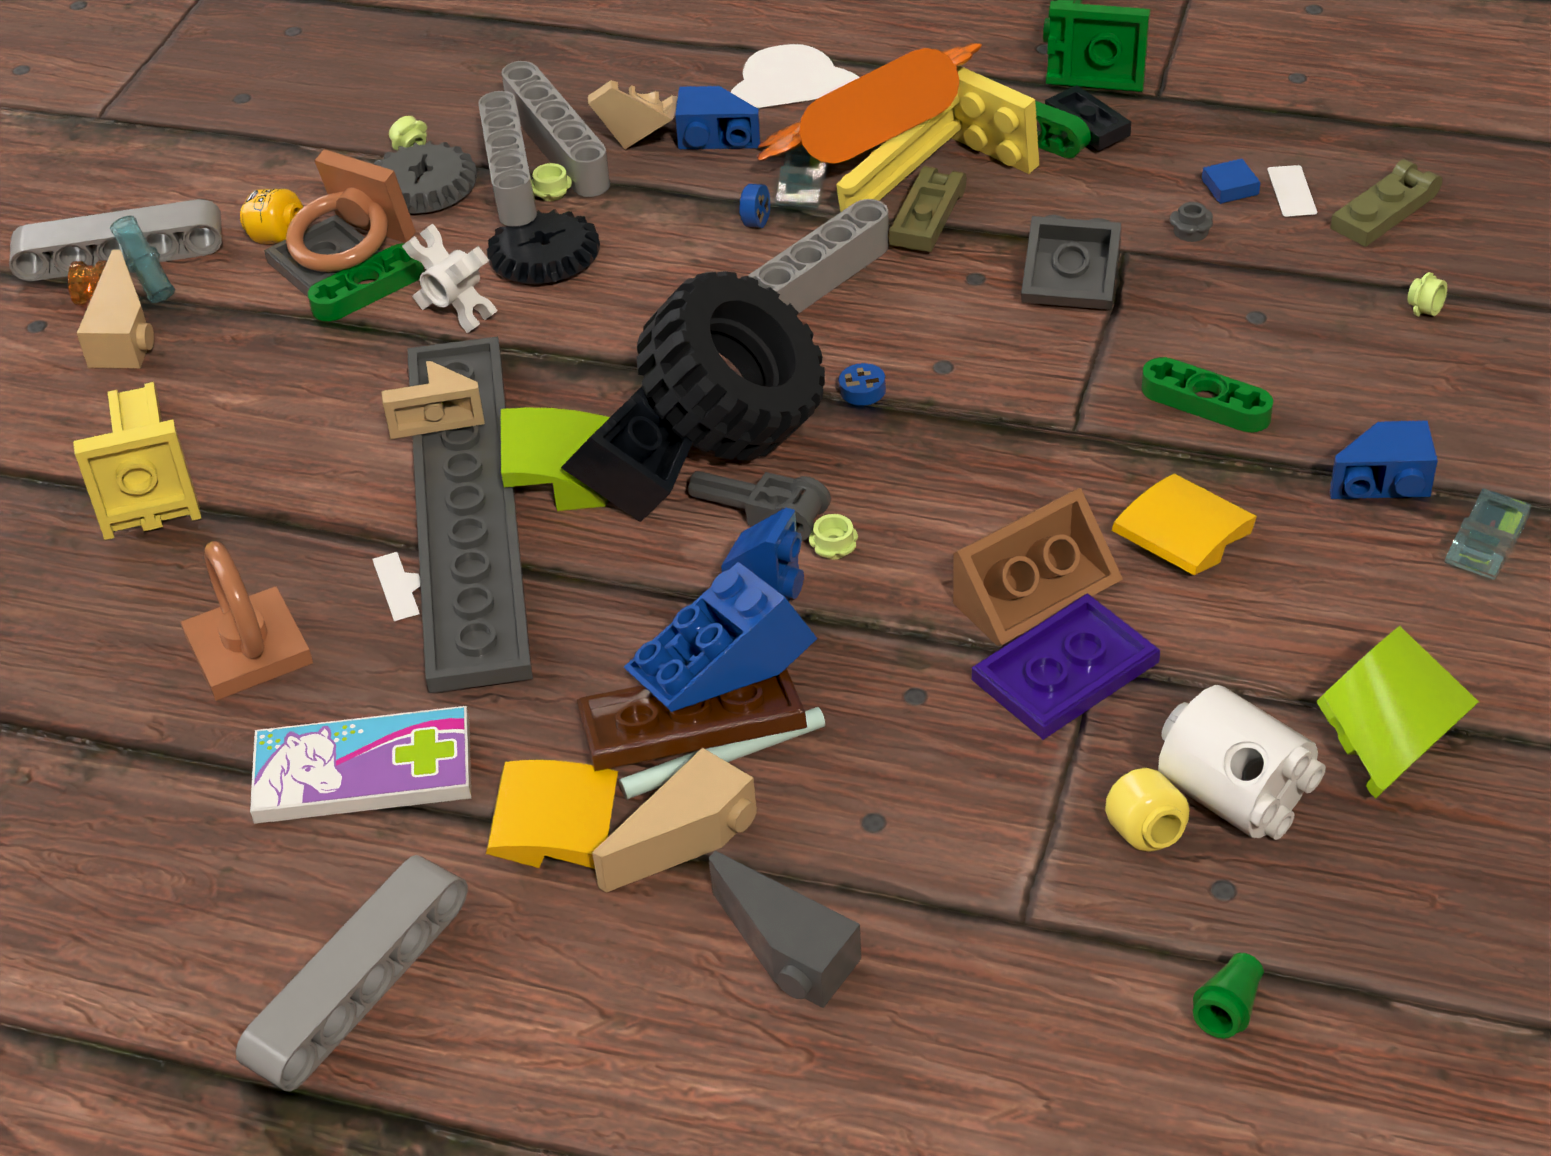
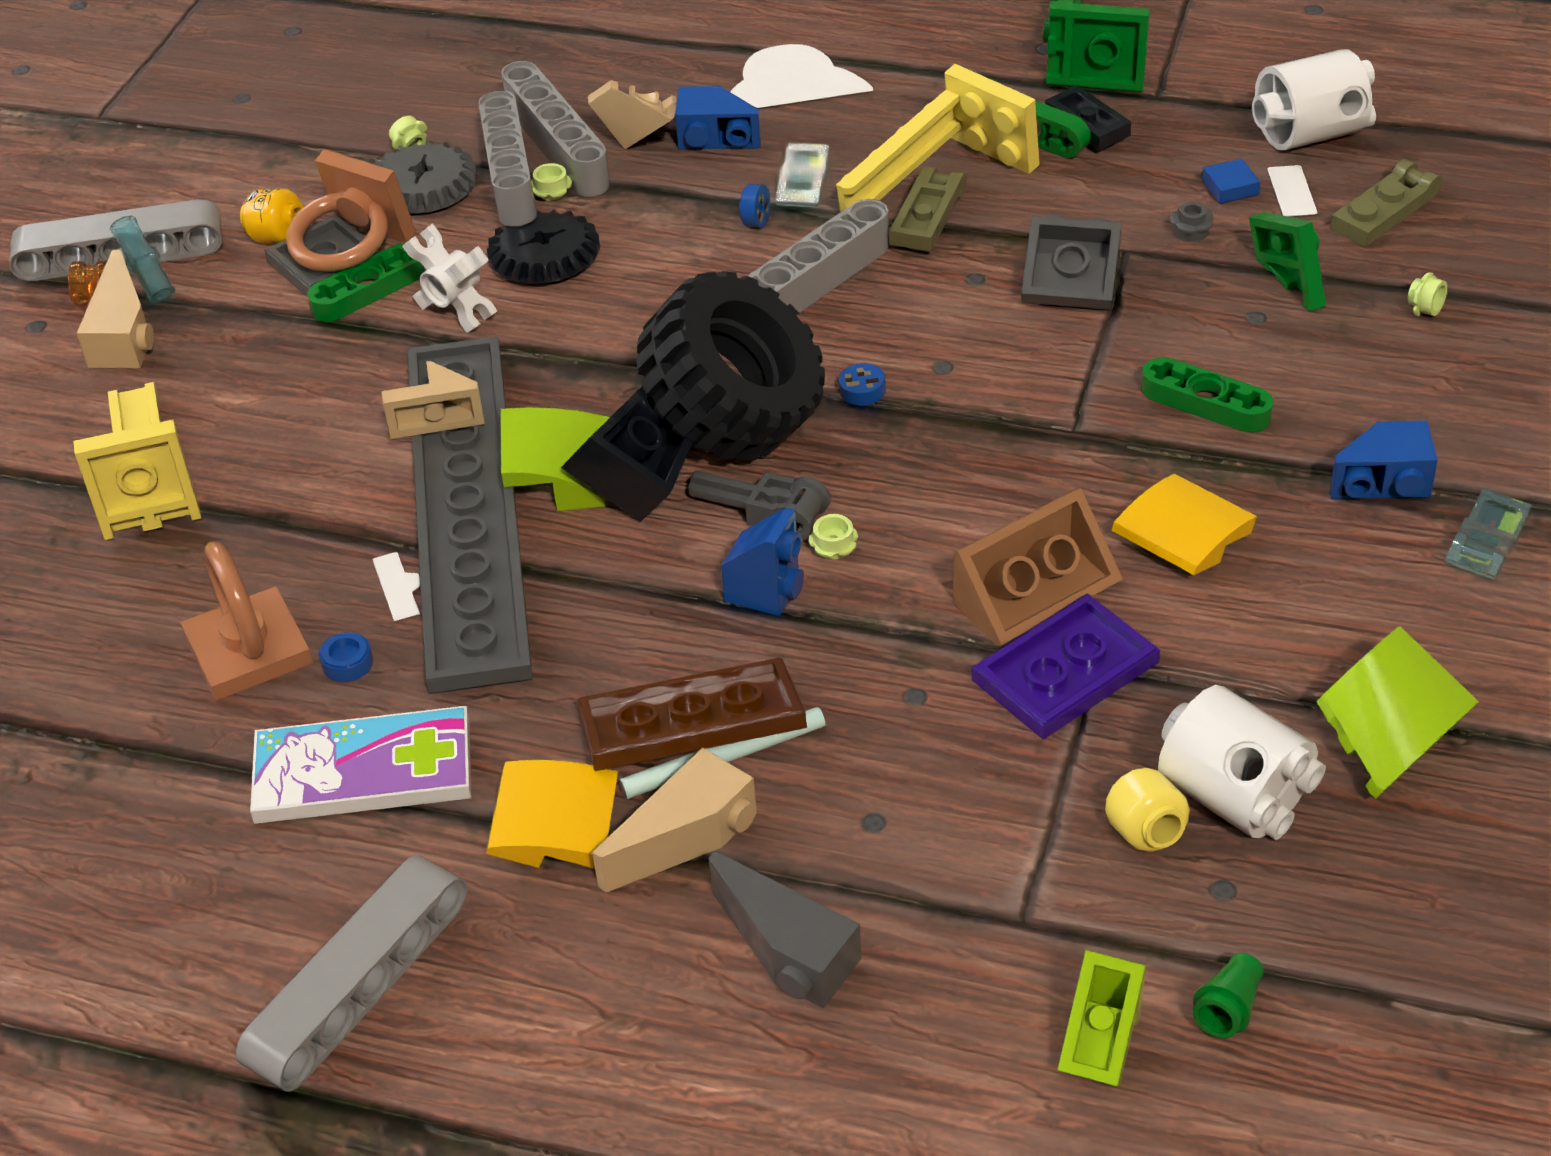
blue slope [624,562,818,712] -> none
orange plant [757,43,982,164] -> none
none -> blue tile [319,632,373,682]
none -> lime slope [1057,950,1147,1086]
none -> green wing [1249,212,1326,311]
none -> white cylinder [1252,49,1376,150]

